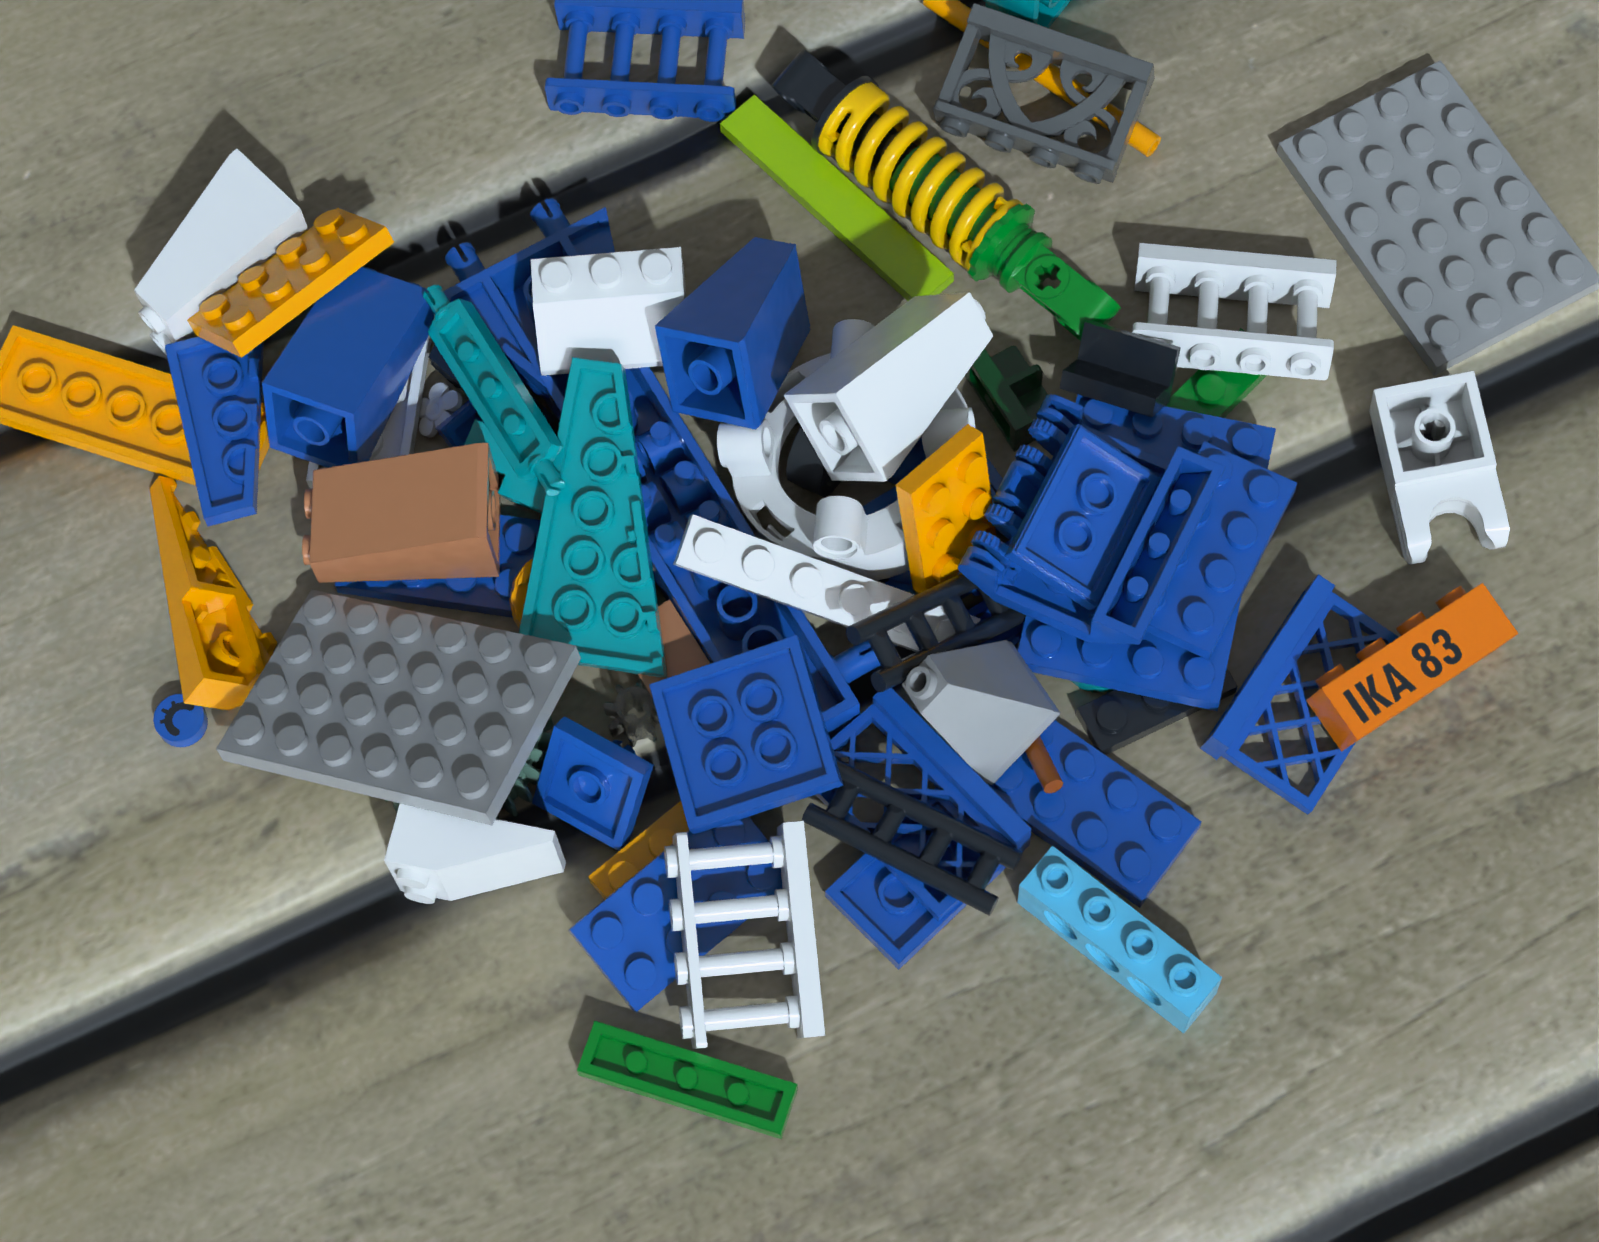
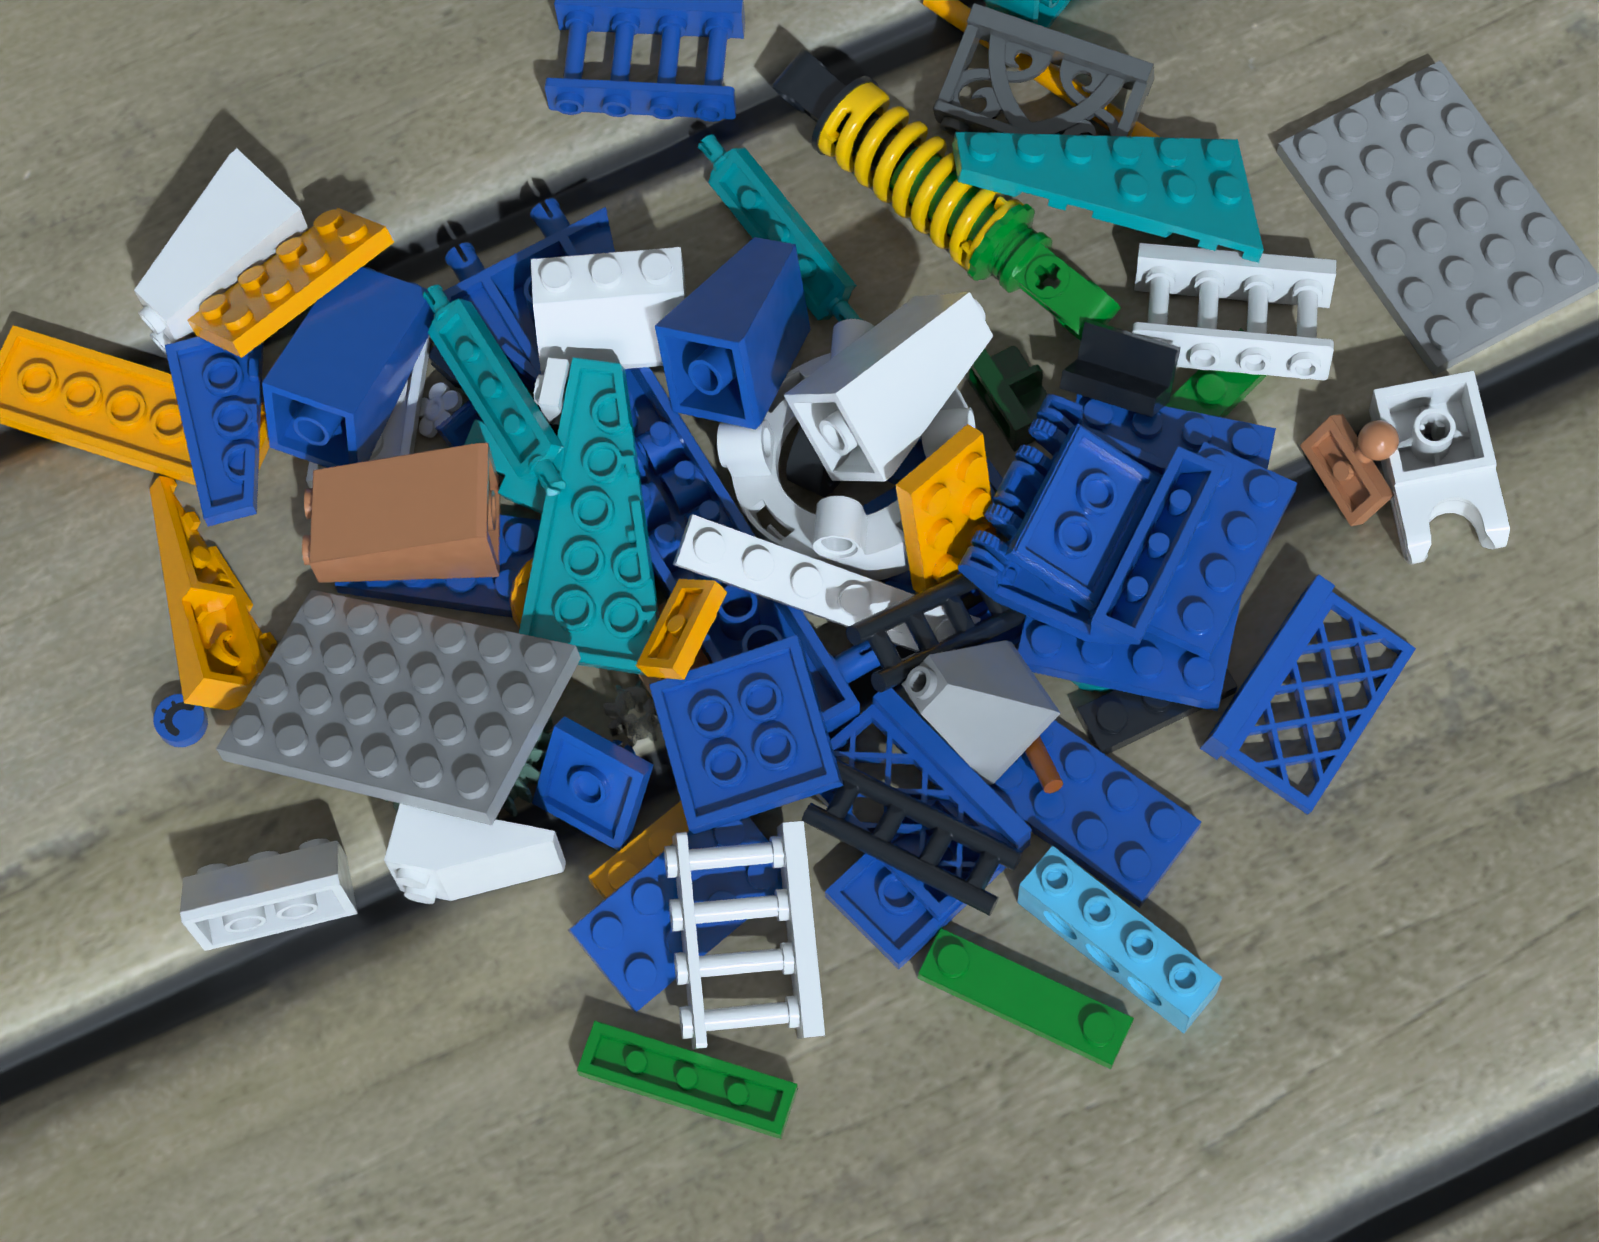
lime tile [720,95,954,301] -> none
orange brick [1306,583,1519,752] -> none
none -> white slope [180,839,358,951]
none -> white plate [534,357,571,425]
none -> light orange plate [636,579,727,680]
none -> teal plate [698,134,863,322]
none -> green plate [918,928,1134,1069]
none -> teal wing [952,132,1264,263]
none -> nougat plate [1300,414,1399,526]

